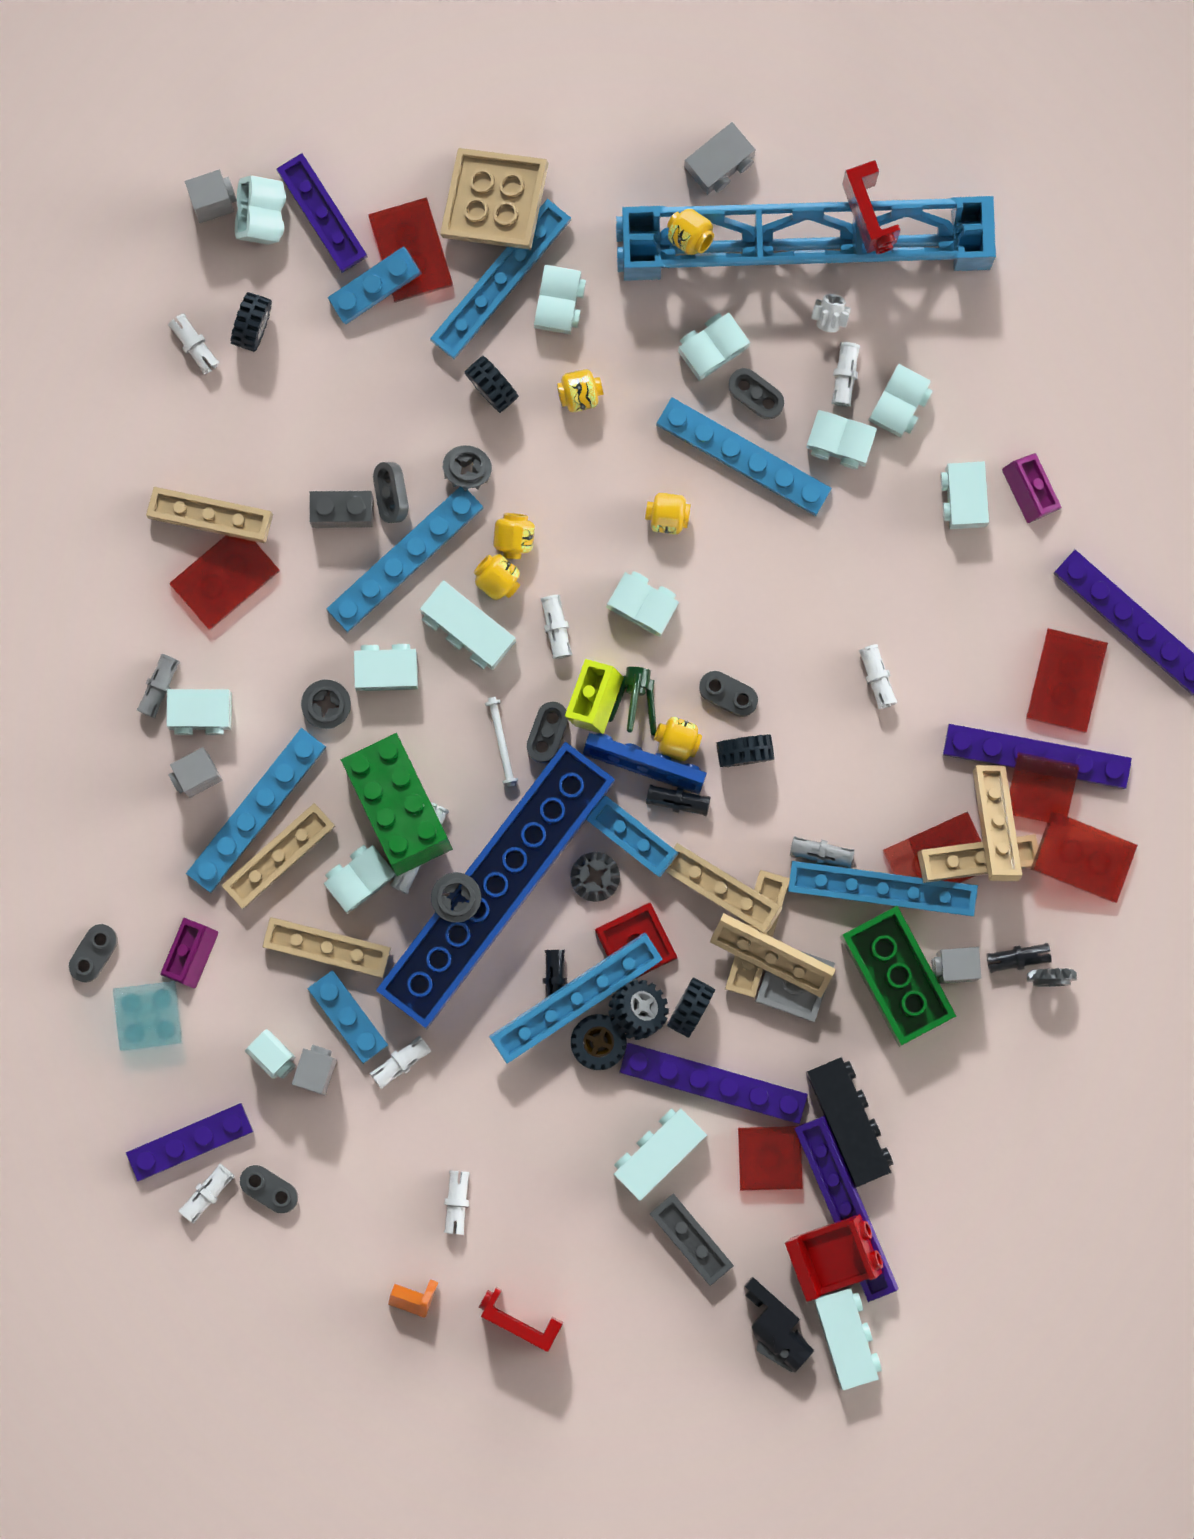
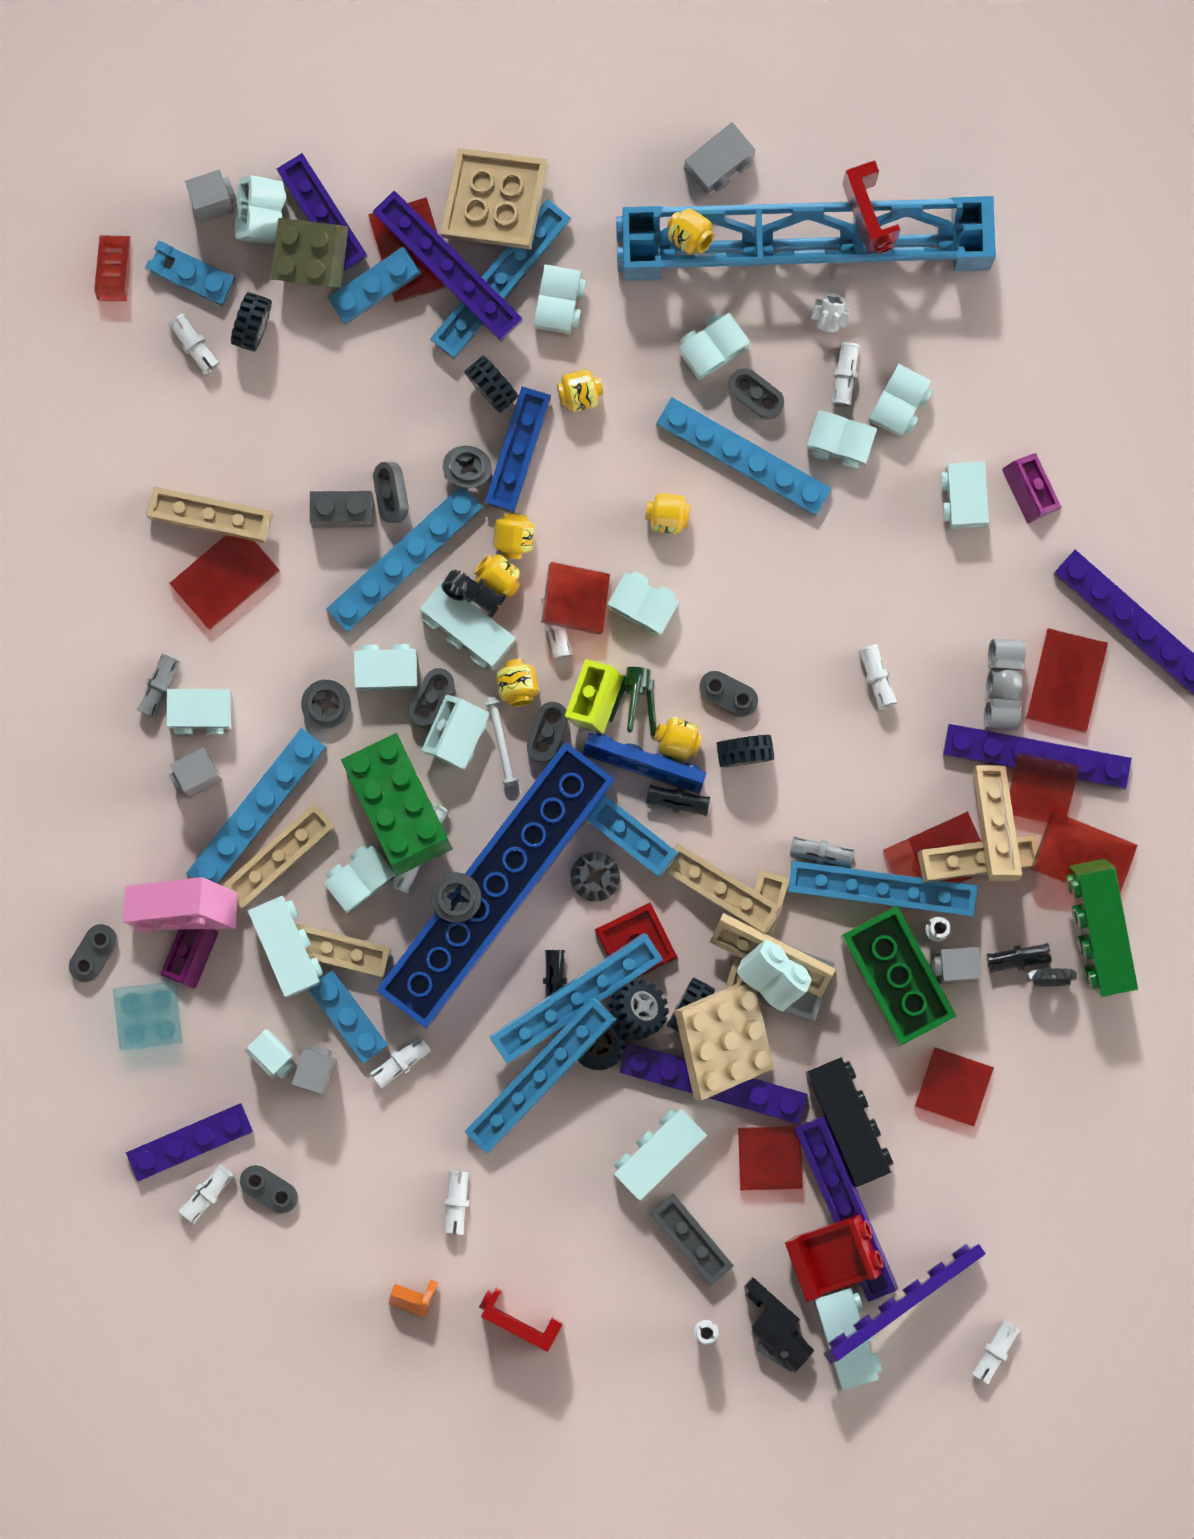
none -> clear red slope [94,235,131,302]
none -> bright pink wedge [123,877,238,933]
none -> dark azure plate [145,241,236,306]
none -> light aqua brick [248,896,323,998]
none -> olive brick [271,218,349,288]
none -> dark purple plate [372,190,523,342]
none -> dark grey plate [408,668,455,727]
none -> light aqua brick [421,694,490,770]
none -> black connector [441,570,507,618]
none -> dark azure plate [464,998,617,1154]
none -> blue plate [485,386,551,513]
none -> yellow head [496,659,539,707]
none -> clear red tile [541,562,610,635]
none -> tan plate [674,981,774,1101]
none -> white pin [694,1320,719,1345]
none -> light aqua brick [737,940,812,1012]
none -> dark purple plate [823,1244,986,1364]
none -> clear red tile [914,1047,994,1127]
none -> white pin [925,917,950,942]
none -> white pin [972,1320,1021,1384]
none -> light grey piece [984,639,1026,730]
none -> green brick [1065,859,1138,997]

